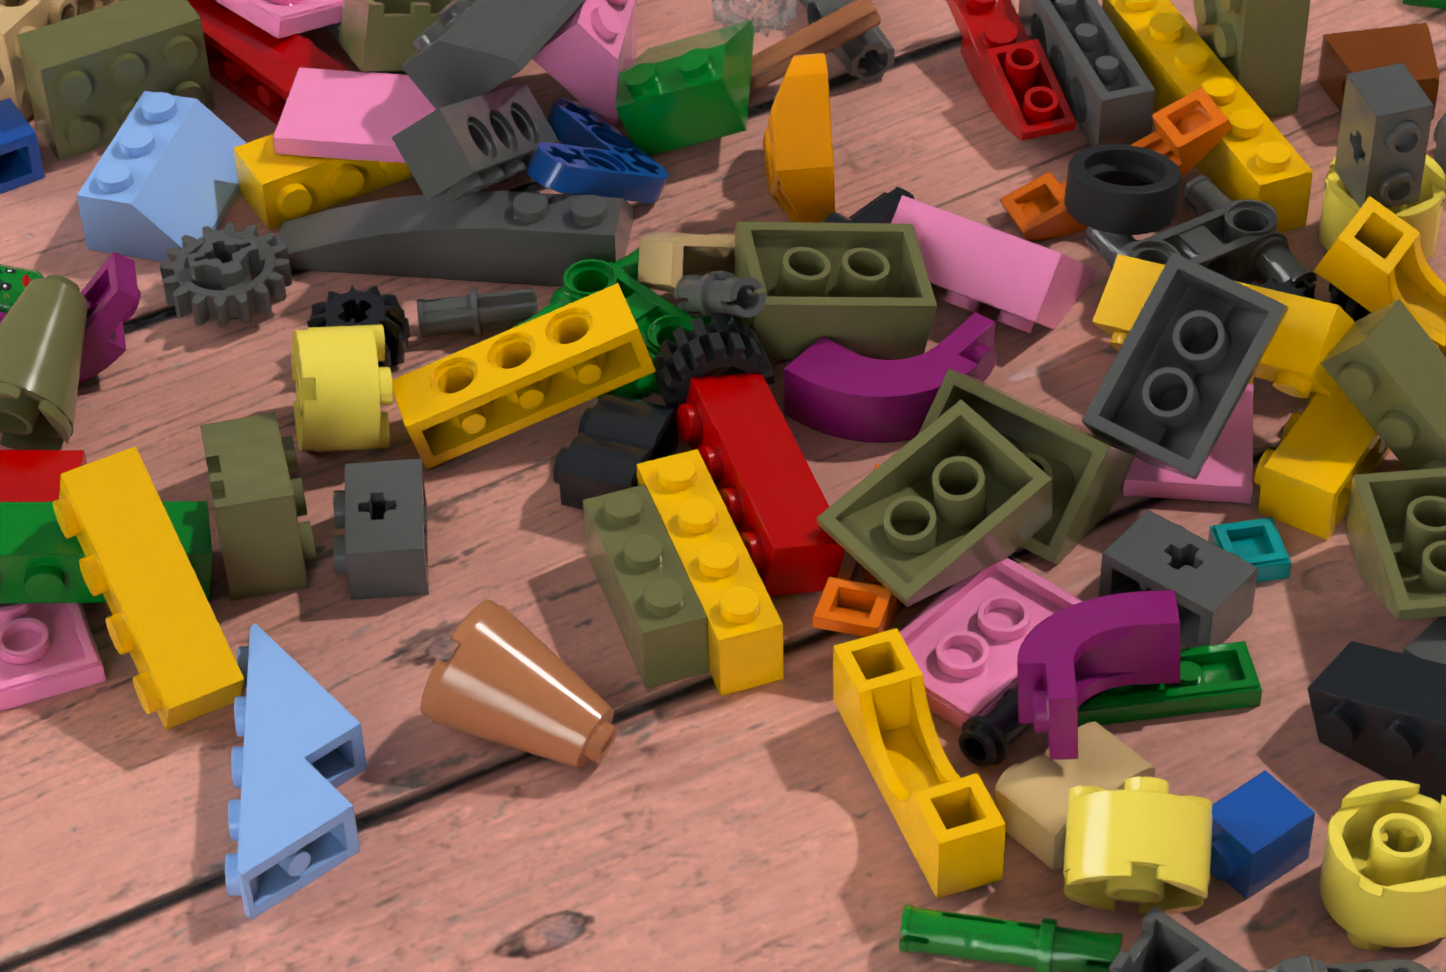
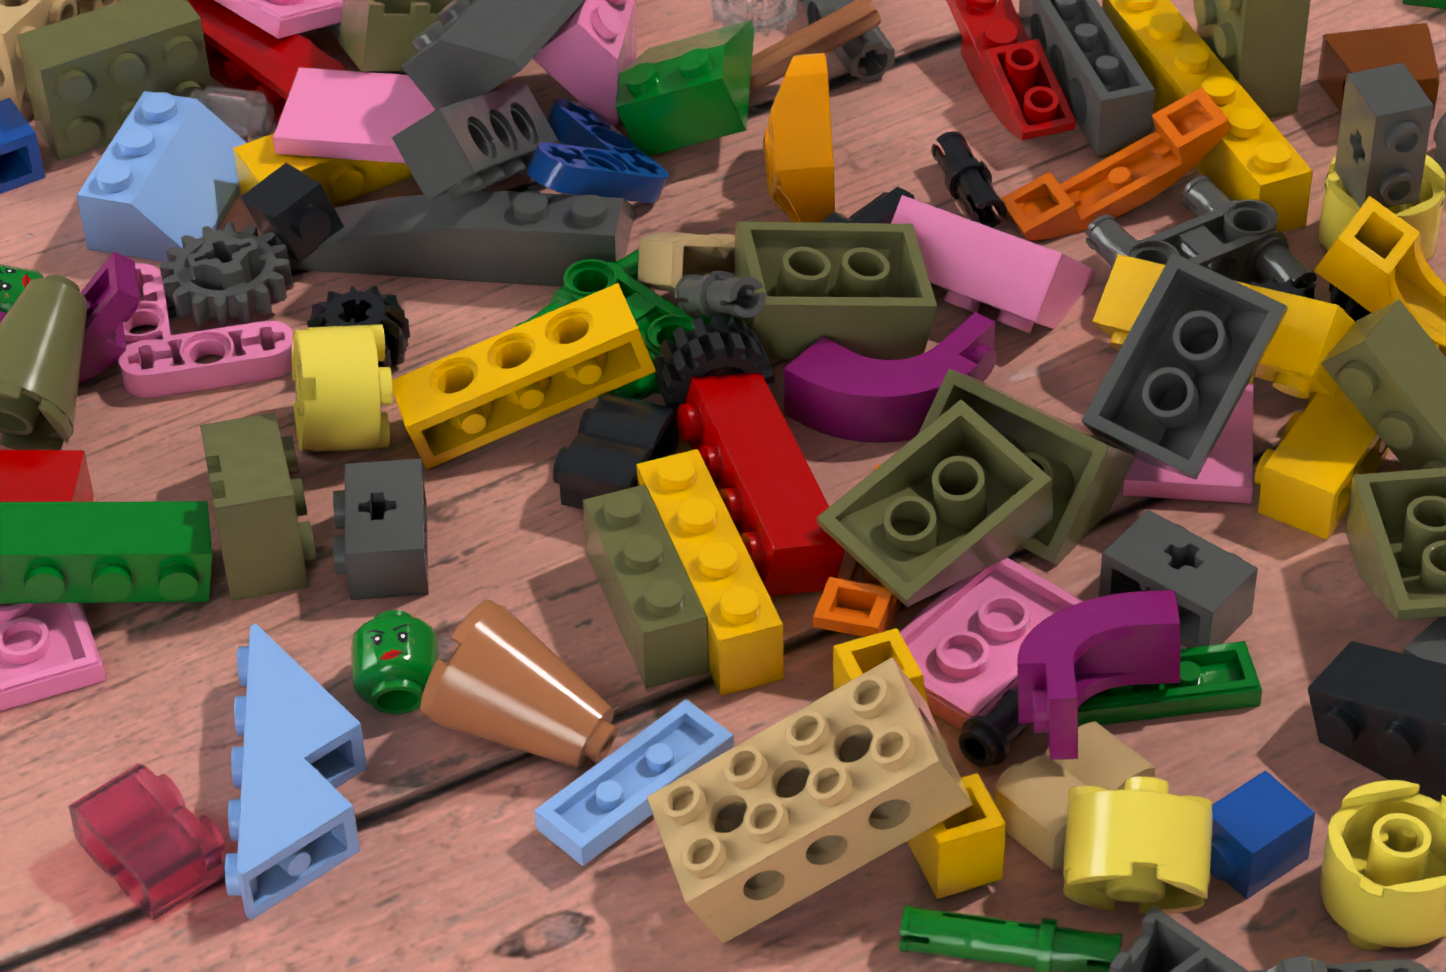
yellow brick [53,446,245,730] -> none
dark grey axle [417,288,538,338] -> none
black tyre [1064,144,1181,235] -> none
teal tile [1208,517,1291,583] -> none
none -> clear pink brick [68,763,225,921]
none -> bright pink beam [118,263,293,398]
none -> clear brick [189,85,274,143]
none -> black brick [241,163,344,263]
none -> green head [351,610,439,714]
none -> light blue plate [534,699,734,866]
none -> tan brick [647,657,972,944]
none -> black pin [931,131,1007,228]

